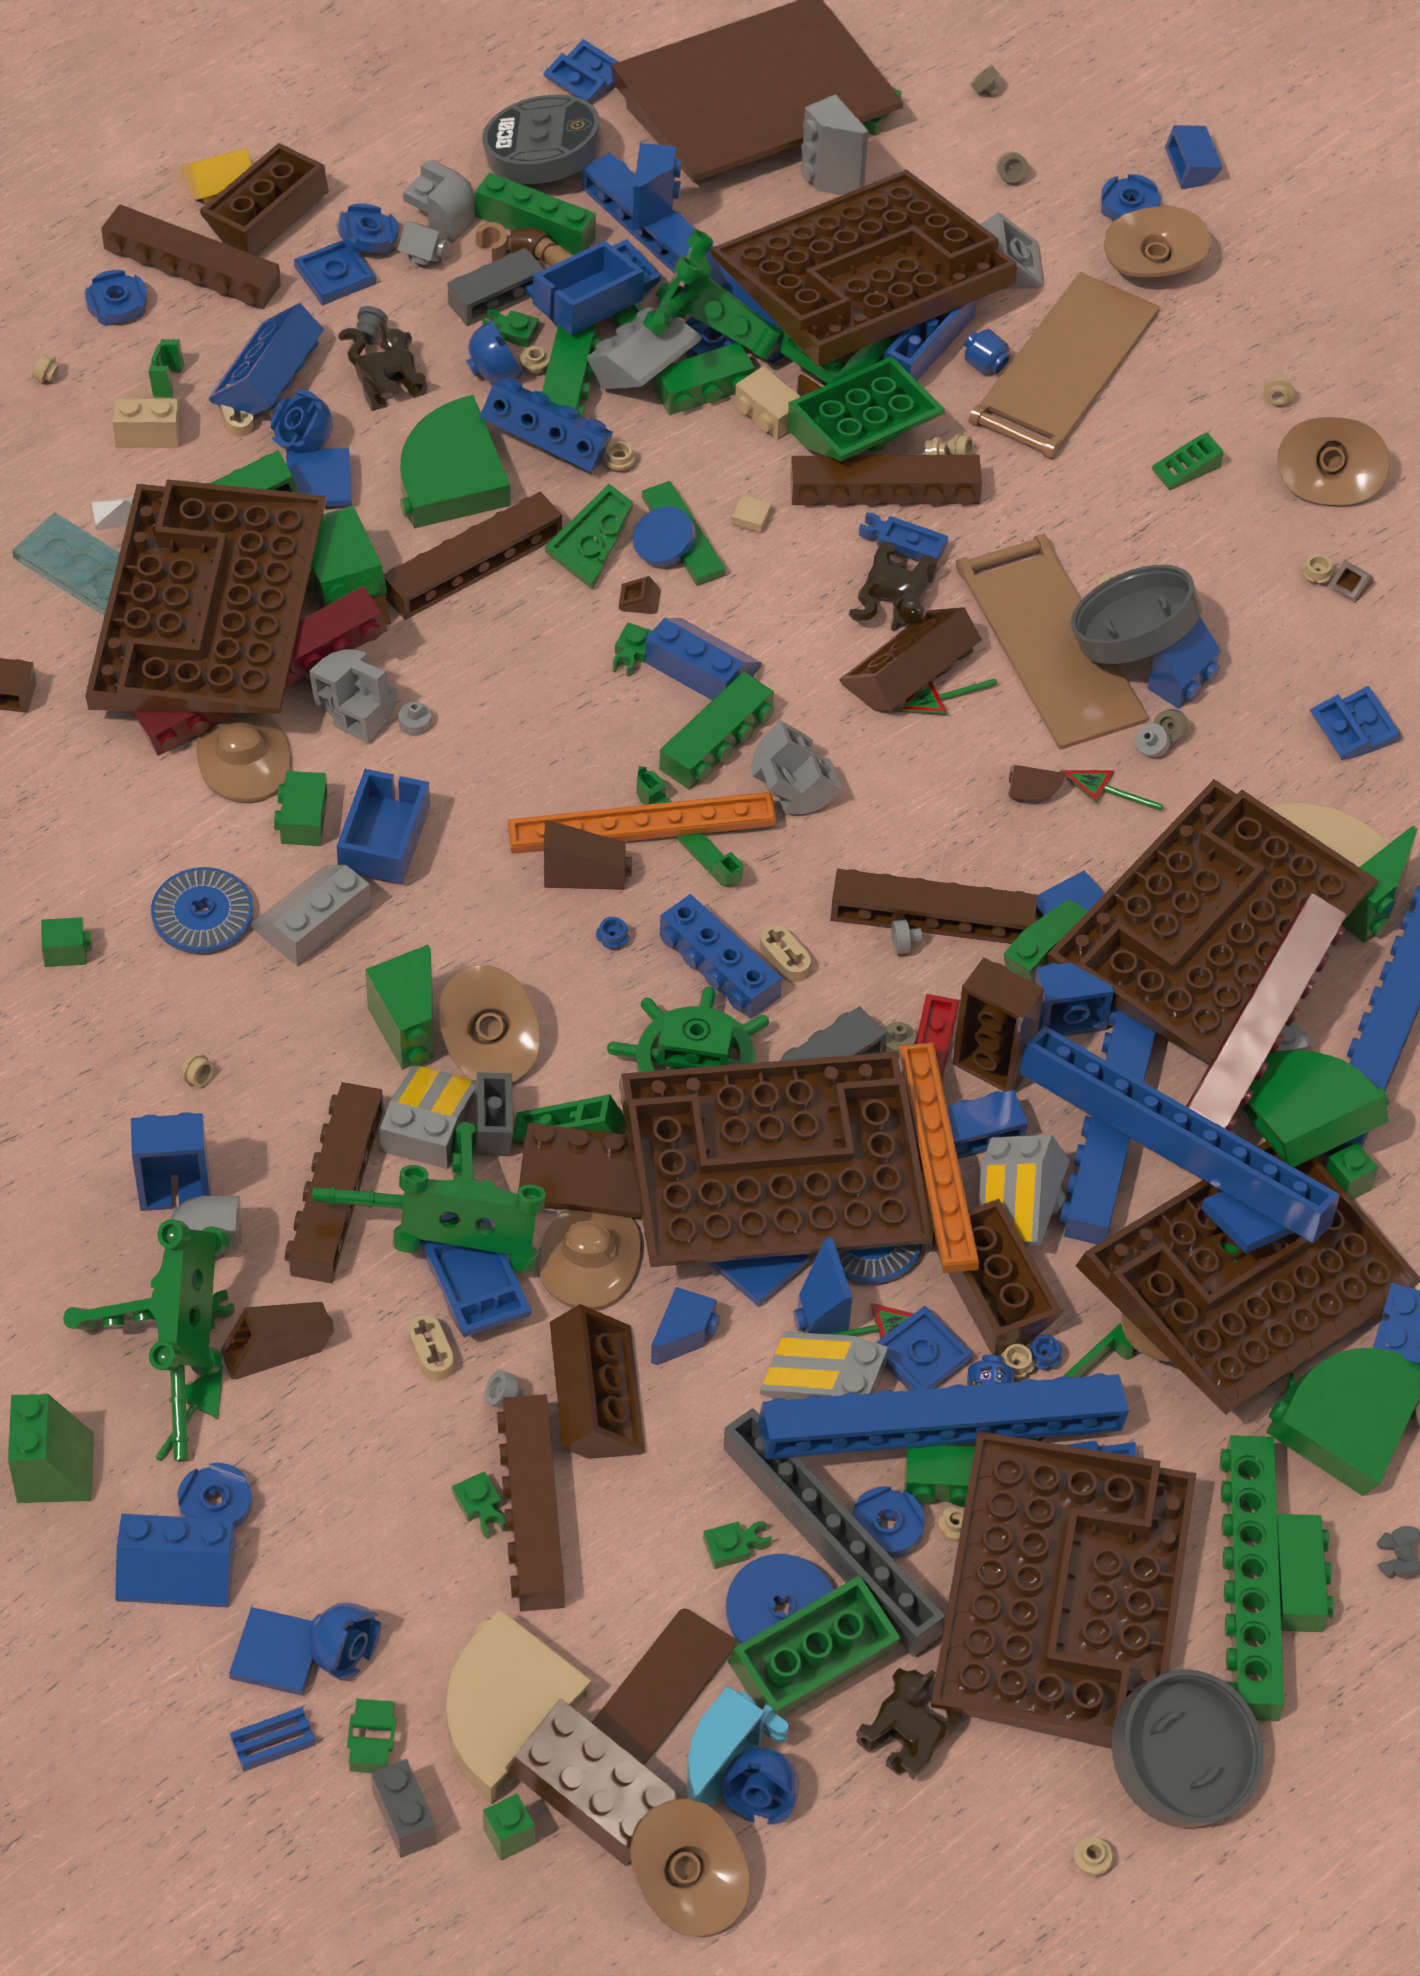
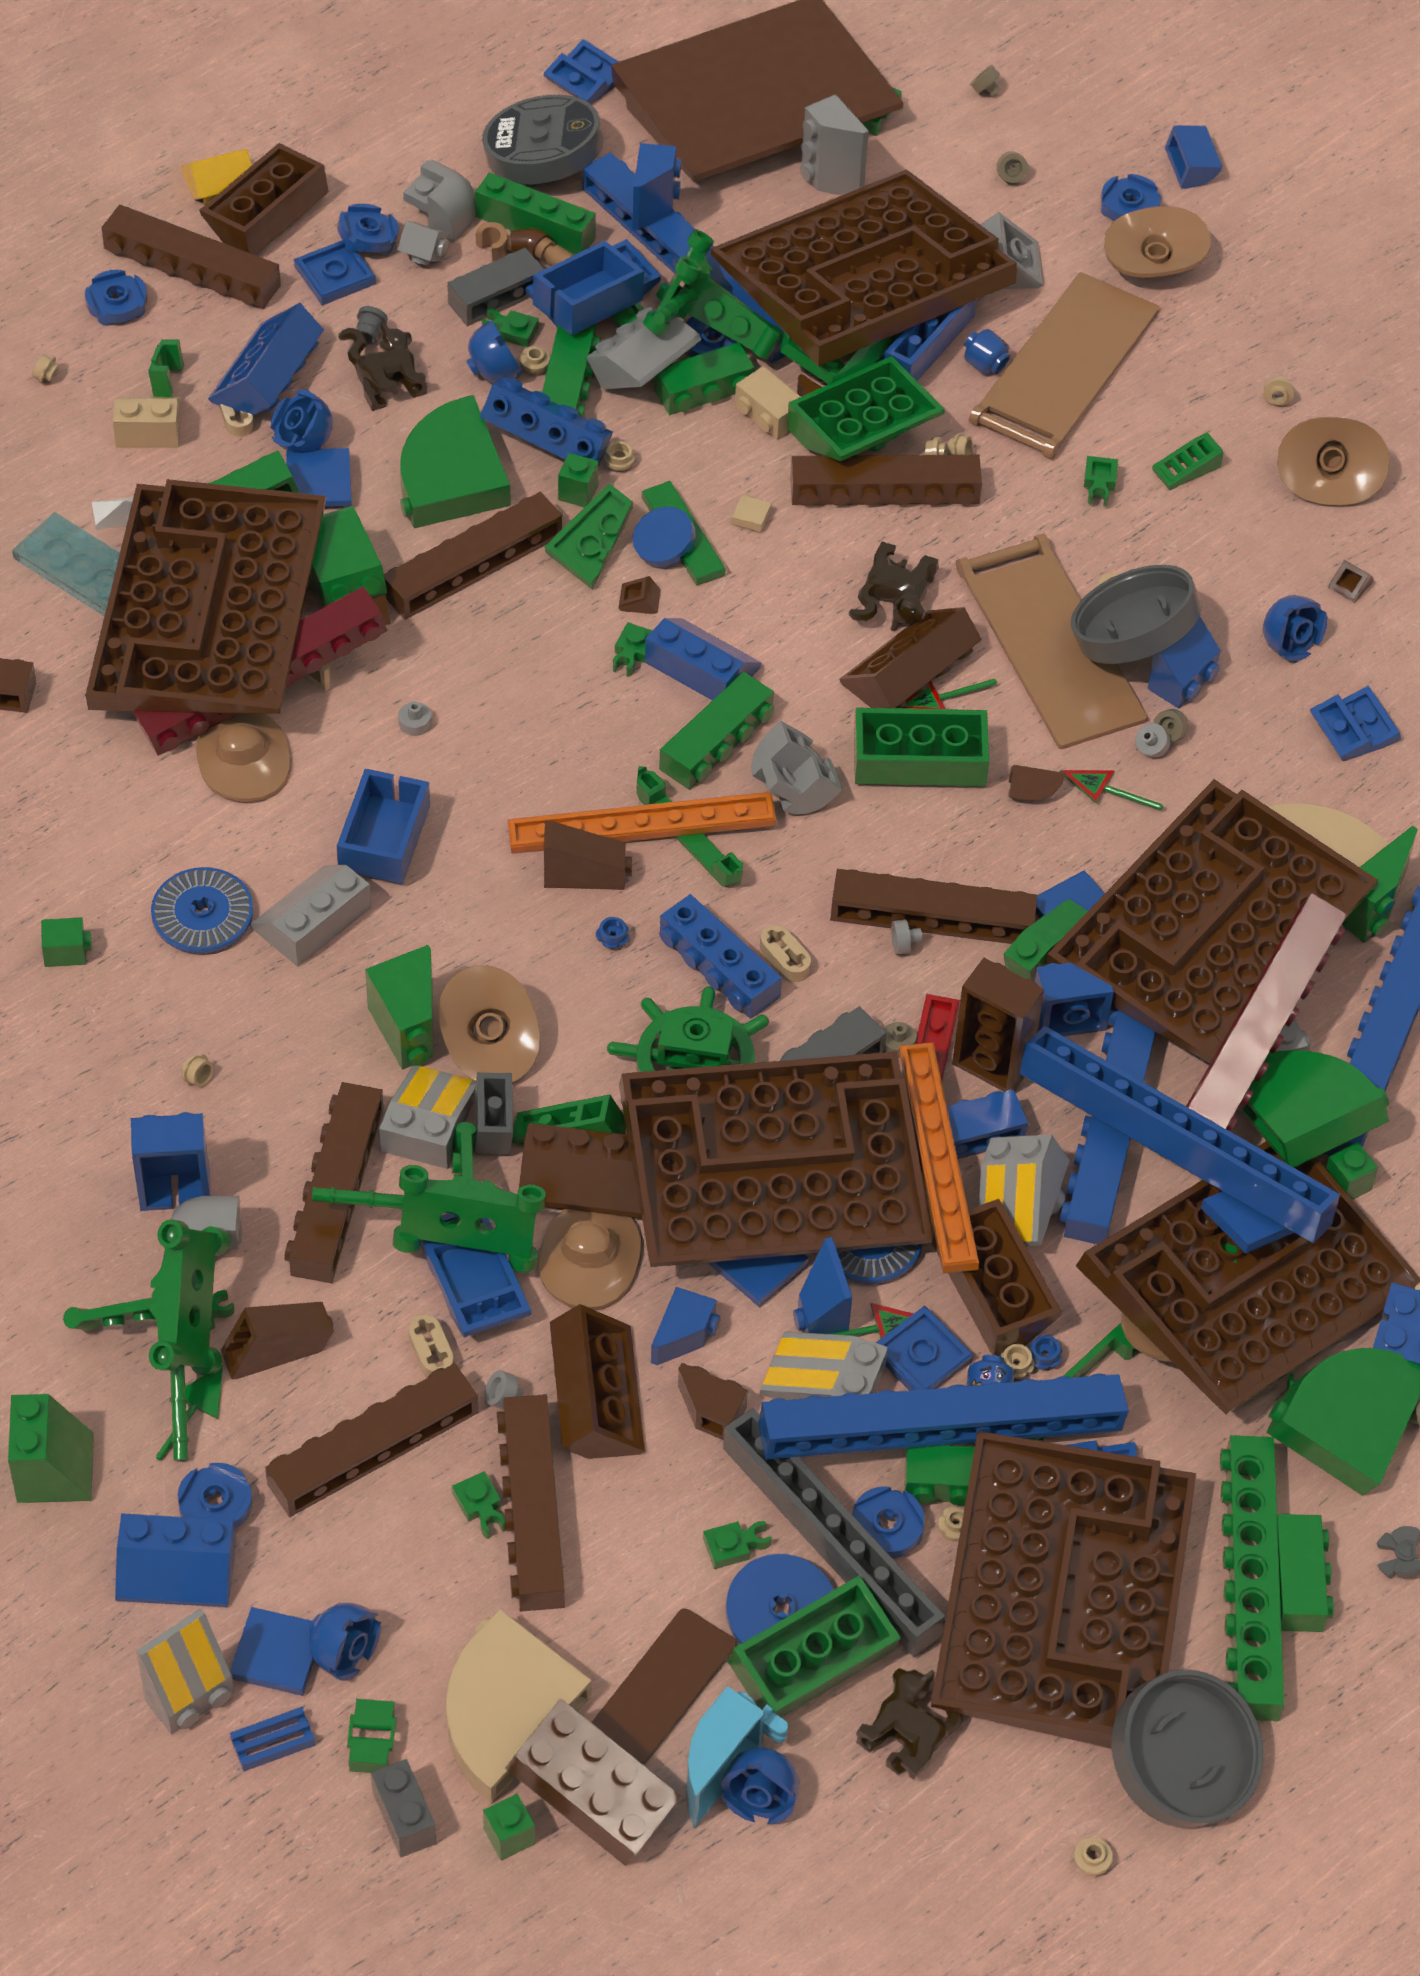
green brick [274,771,328,846] -> none
light grey brick [309,649,397,743] -> none
medium nougat hat [630,1799,750,1937] -> none
blue plate [859,512,948,561] -> none
tan plate [1302,554,1334,584] -> none
none -> slope [136,1608,234,1735]
none -> reddish brown brick [265,1363,478,1518]
none -> green brick [558,453,598,507]
none -> reddish brown slope [678,1363,748,1440]
none -> green brick [854,708,989,786]
none -> green plate [1084,456,1118,506]
none -> blue cylinder [1263,595,1327,661]

